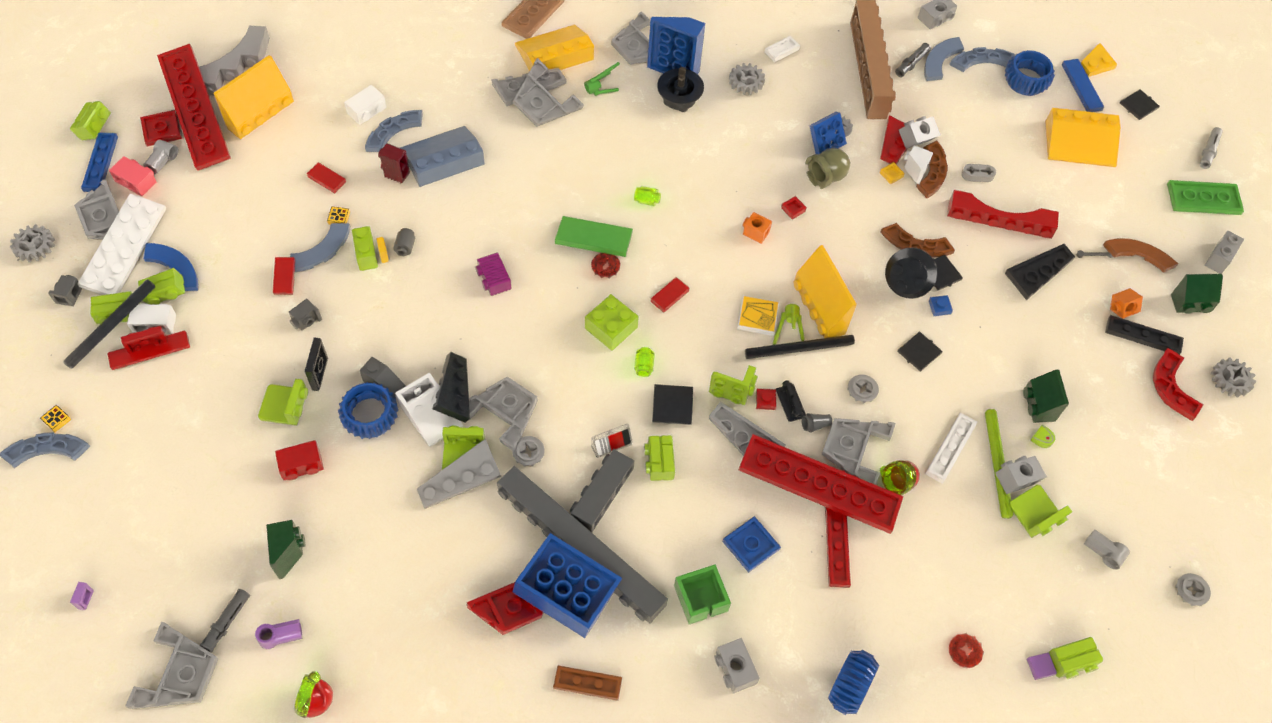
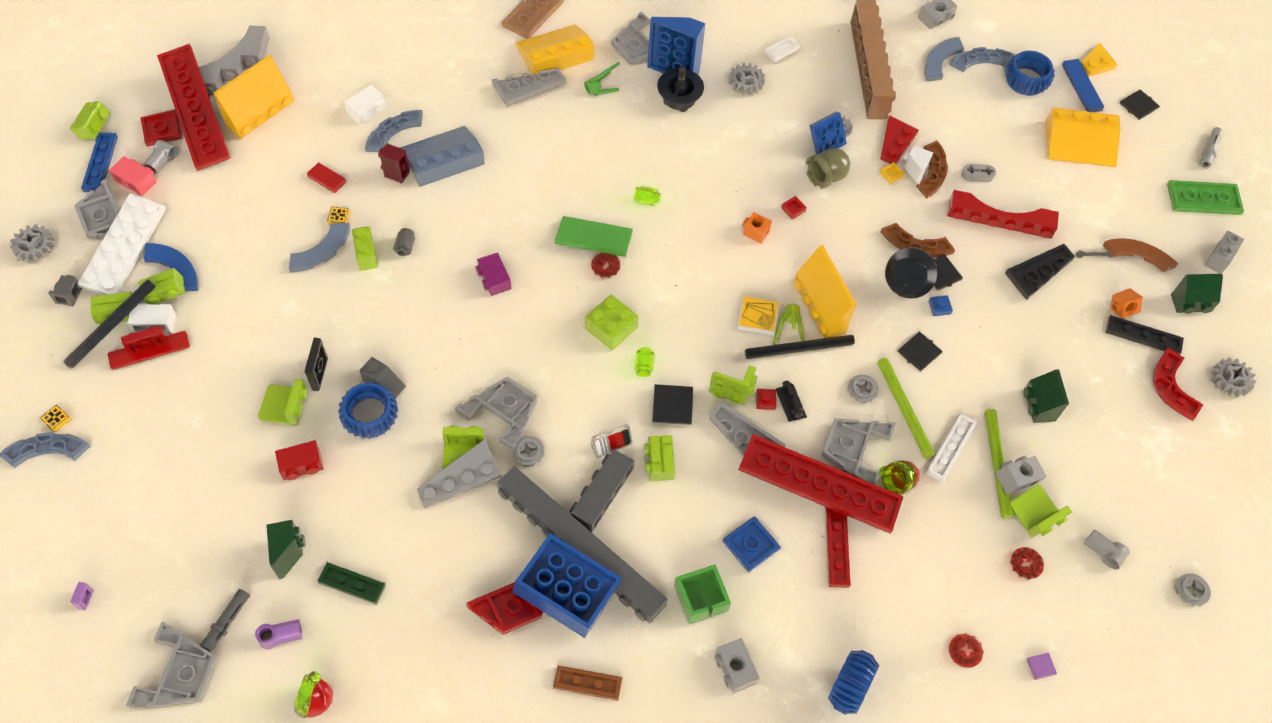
red tile [273,257,295,295] -> none
dark grey brick [289,298,322,331] -> none
yellow tile [376,237,389,263] -> none
white slope [395,373,463,447] -> none
black wing [432,352,470,423] -> none
light grey wing [513,58,584,127] -> none
red tile [651,277,689,313] -> none
dark grey cone [802,413,832,433] -> none
dark grey pin [895,43,931,77] -> none
light grey brick [899,116,941,149] -> none
lime tile [1031,424,1055,448] -> none
lime brick [1048,637,1103,679] -> none
none -> dark green tile [317,562,386,605]
none -> lime axle [877,357,935,459]
none -> clear red gear [1010,547,1044,580]

